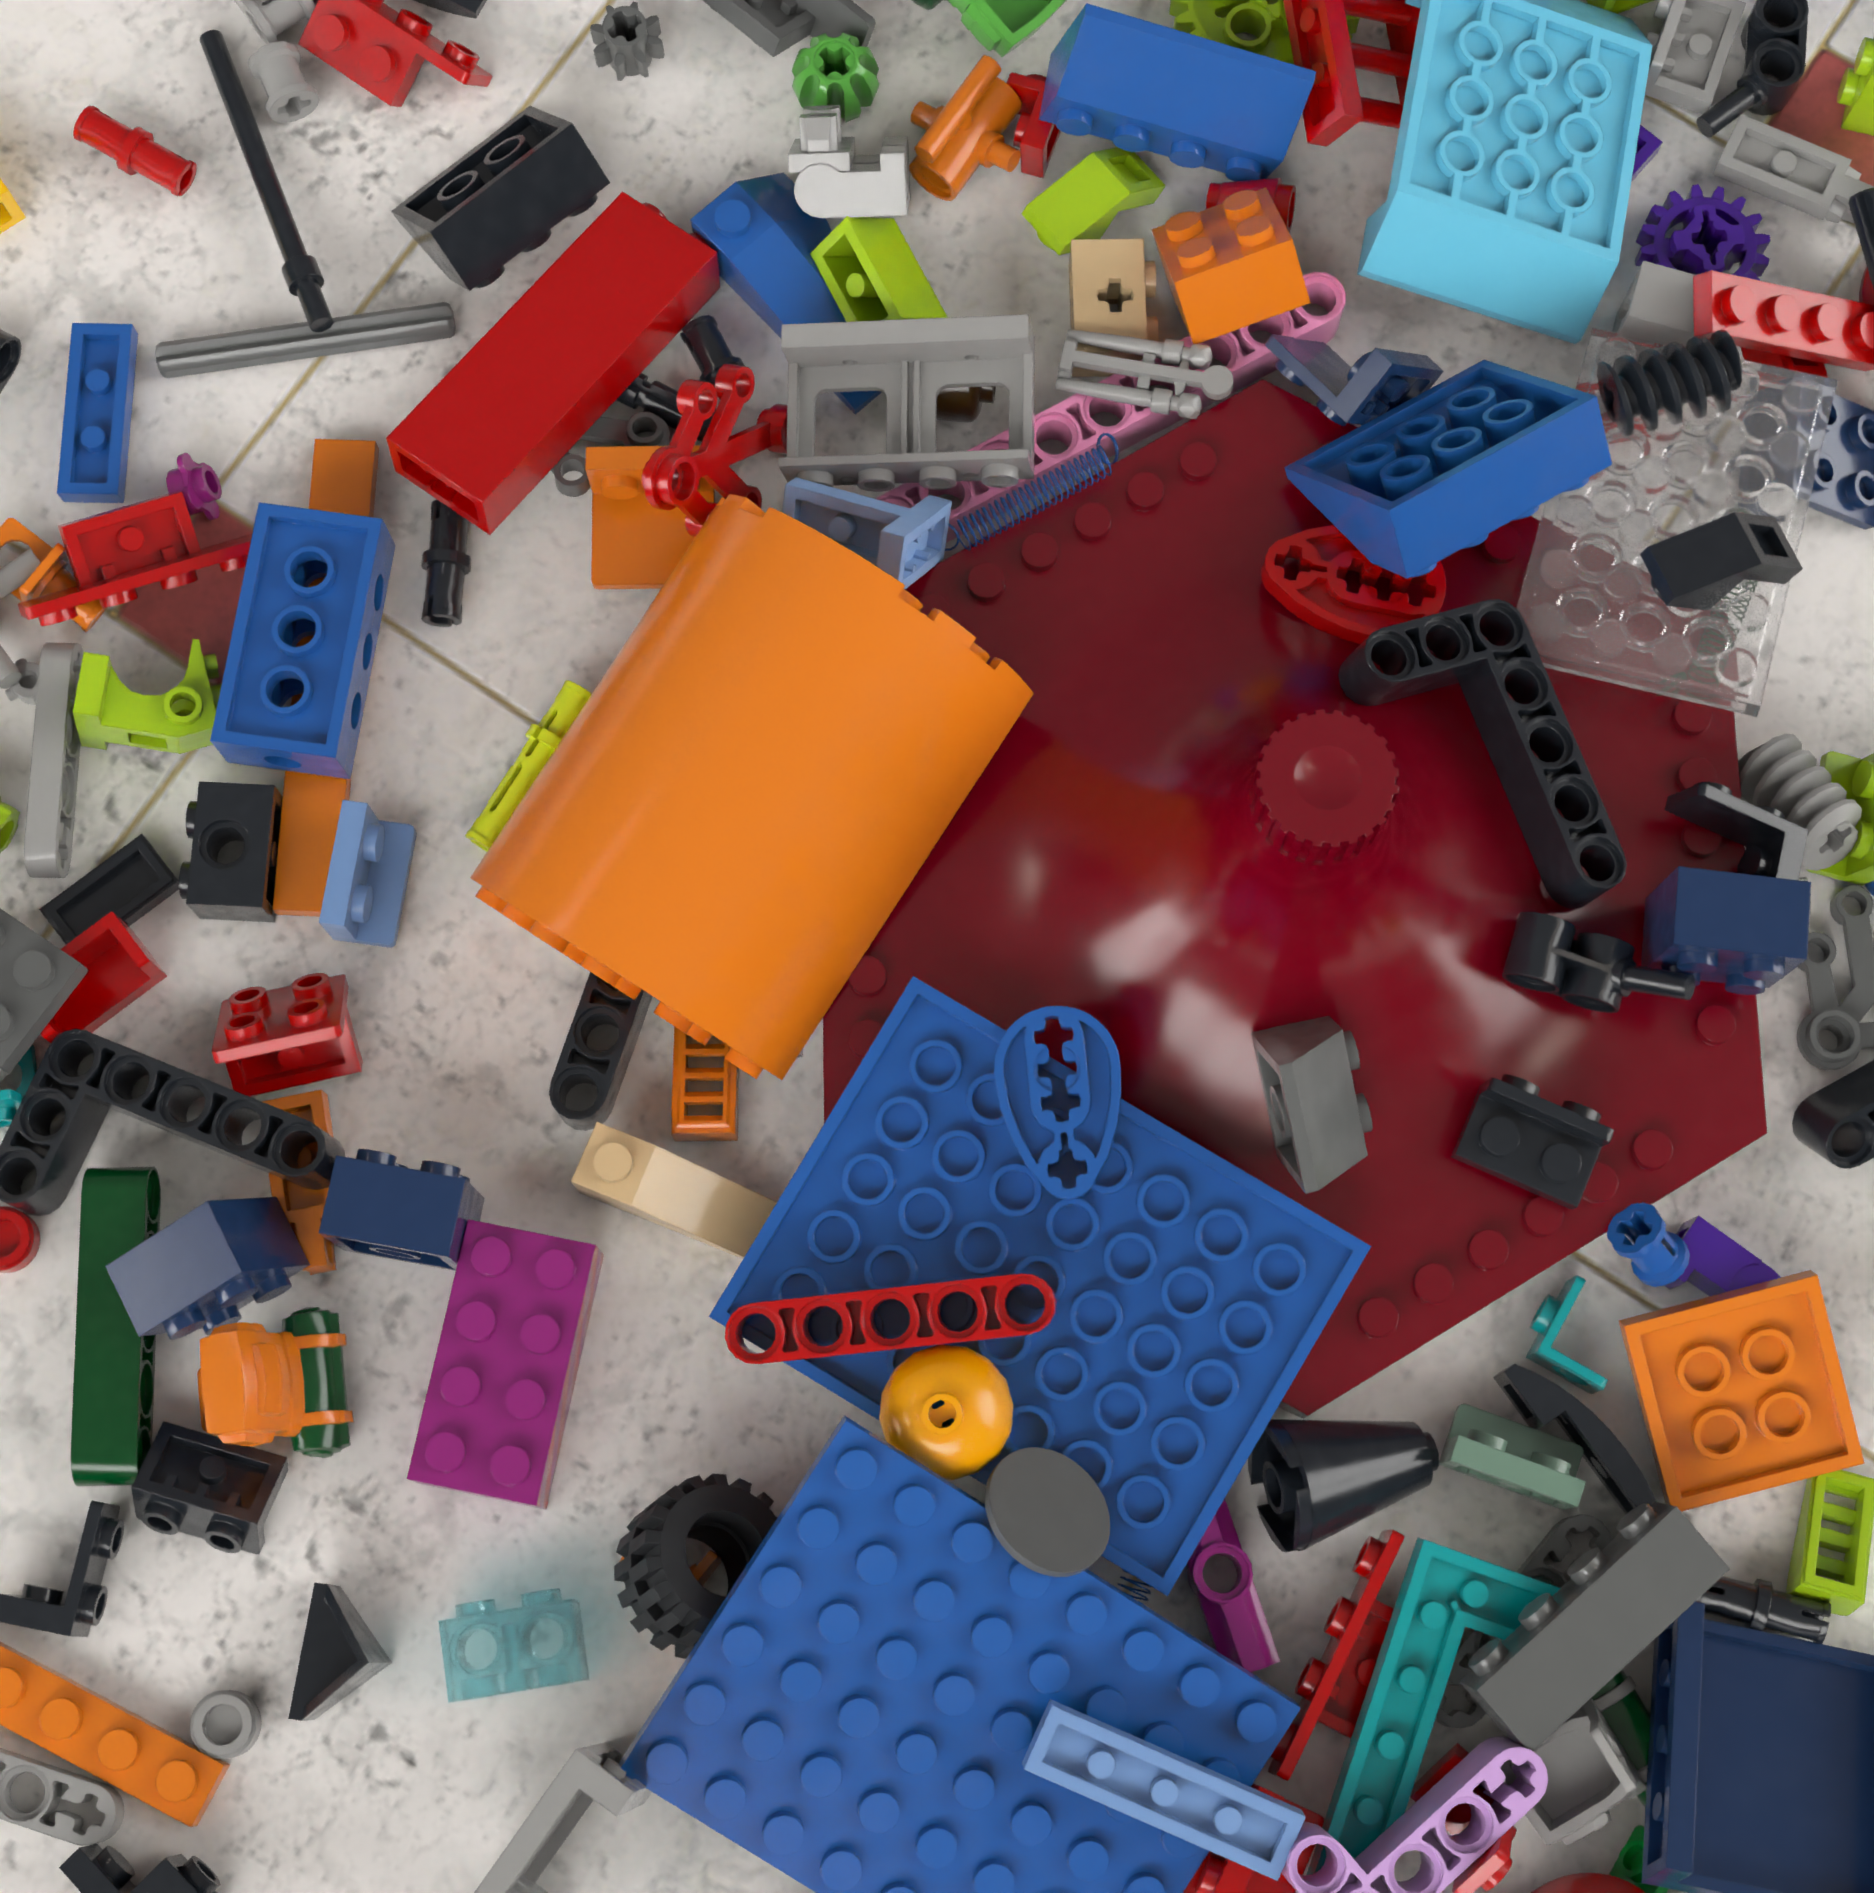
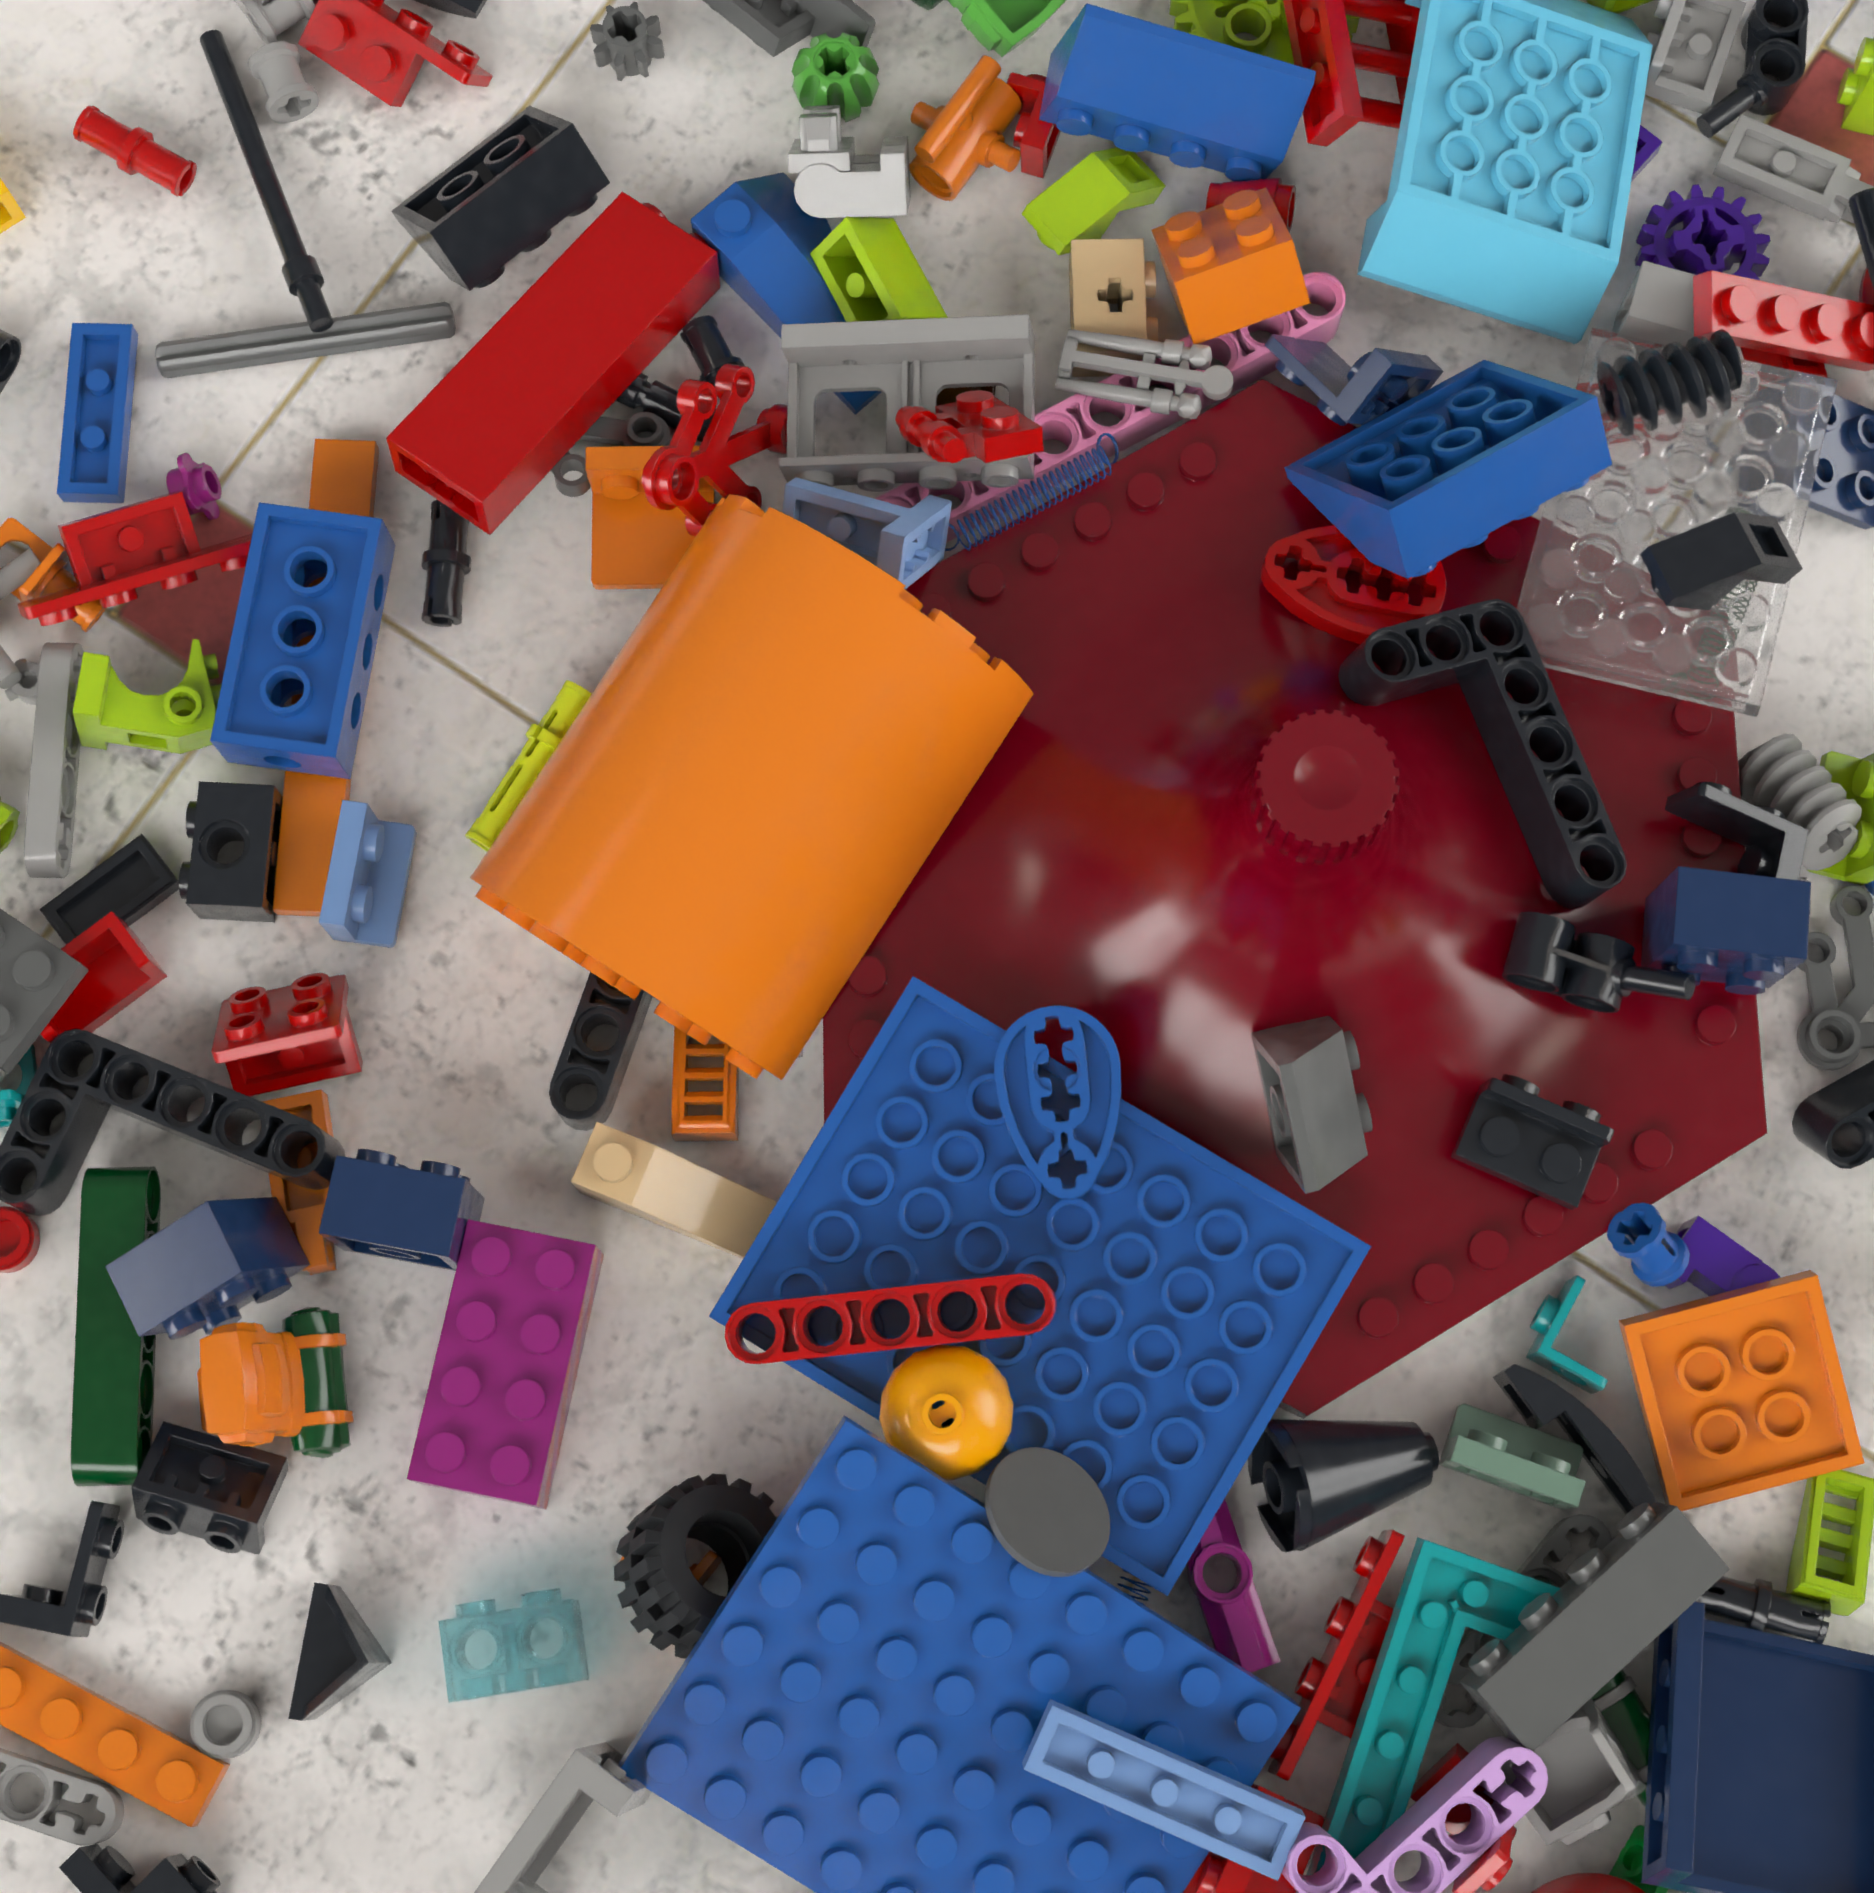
none -> red plate [895,390,1044,463]

